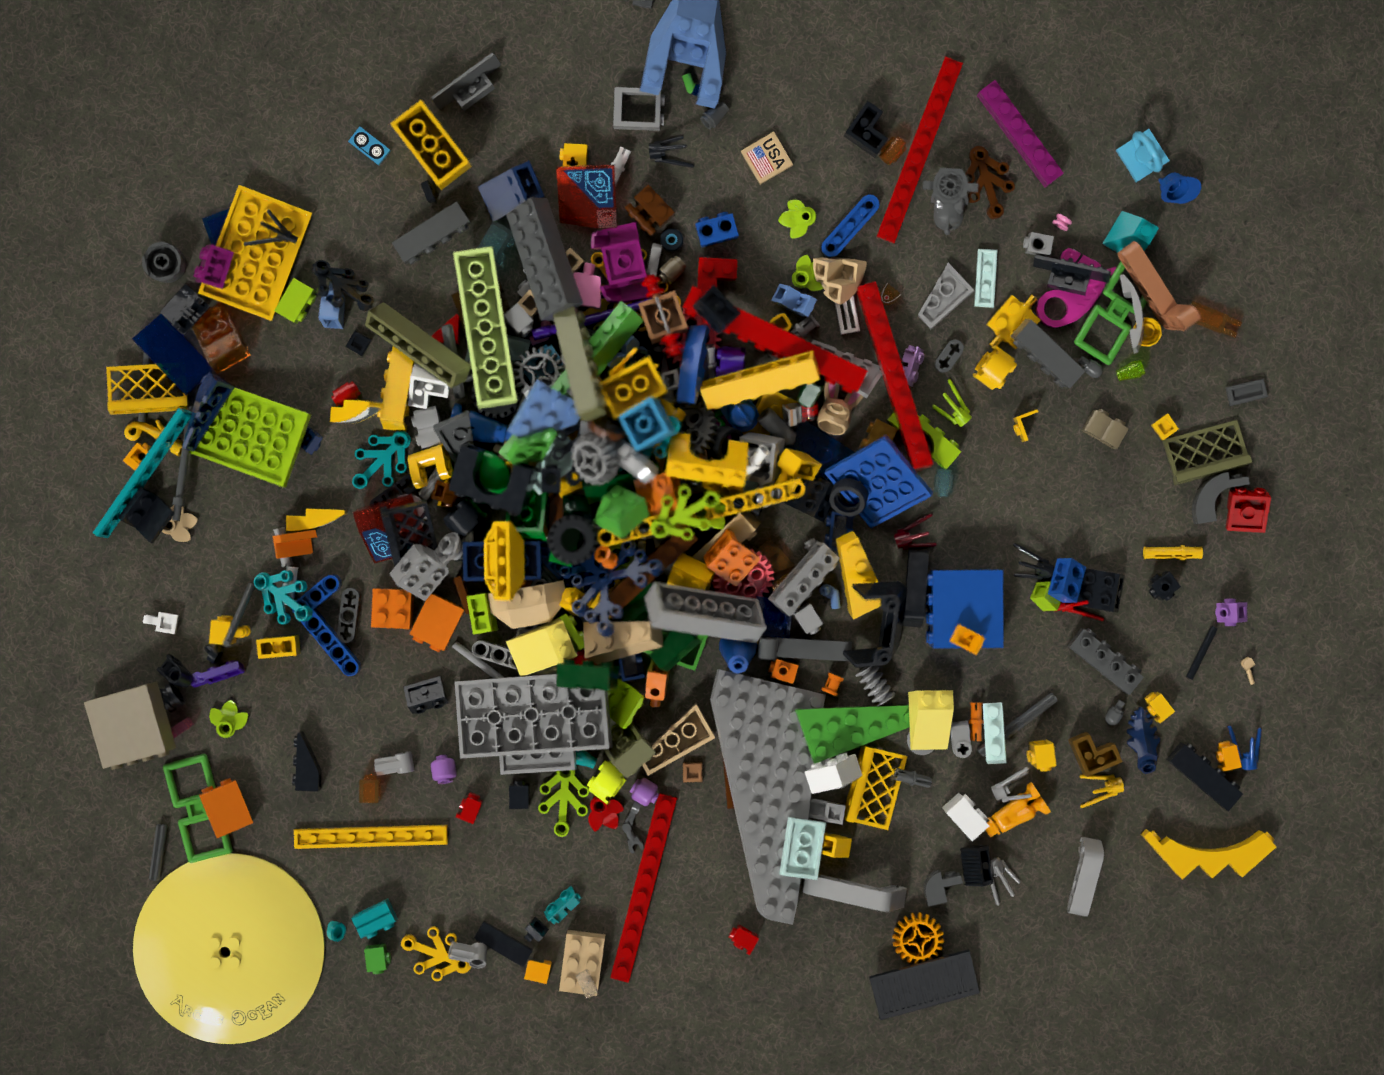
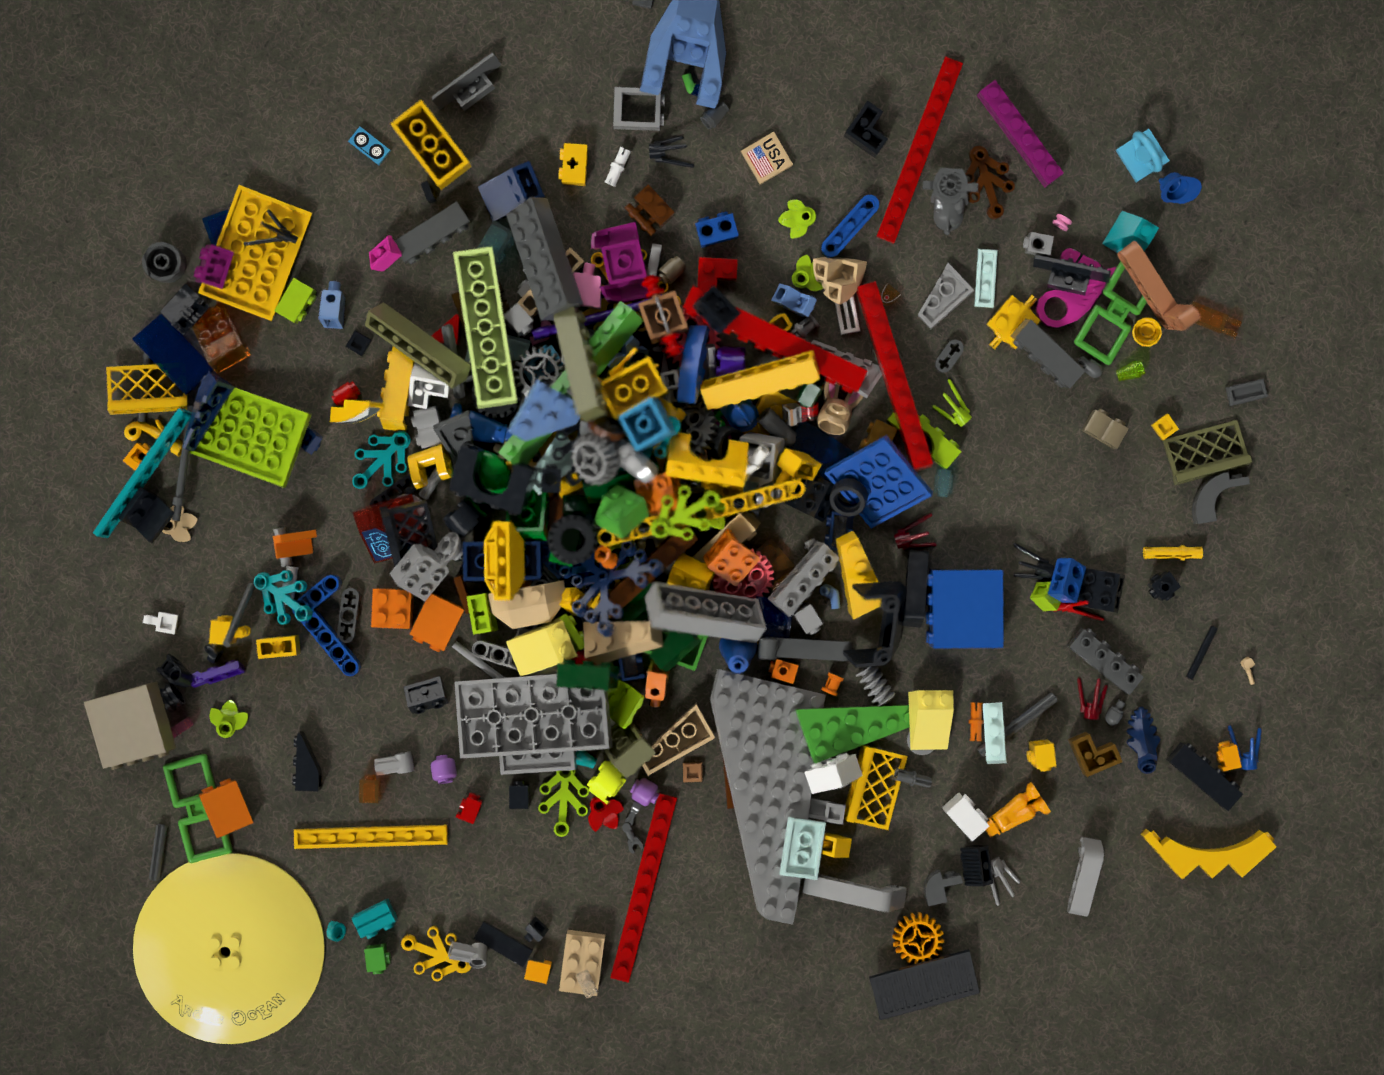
yellow slope [286,509,347,531] -> none
black plant [312,260,374,311] -> none
reddish brown piece [431,478,465,508] -> none
bright green wing [507,428,558,462] -> none
teal hinge [544,886,582,925] -> none
clear red slope [556,165,617,228] -> none
black wheel [660,228,683,252] -> none
red brick [728,924,759,955] -> none
clear orange brick [879,136,907,166] -> none
lavender hinge [902,345,924,387] -> none
light orange bracket [950,624,985,655] -> none
light grey piece [950,720,972,758] -> none
yellow brick [972,345,1017,390] -> none
light grey plant [991,767,1032,803] -> none
yellow bracket [1013,409,1038,442] -> none
yellow plant [1080,774,1124,808] -> none
light grey slope [1120,274,1144,353] -> none
yellow brick [1145,692,1175,723] -> none
medium lavender brick [1215,599,1247,626] -> none
red plate [1225,486,1271,533] -> none
none -> dark pink slope [369,235,402,271]
none -> dark red plant [1077,678,1108,720]

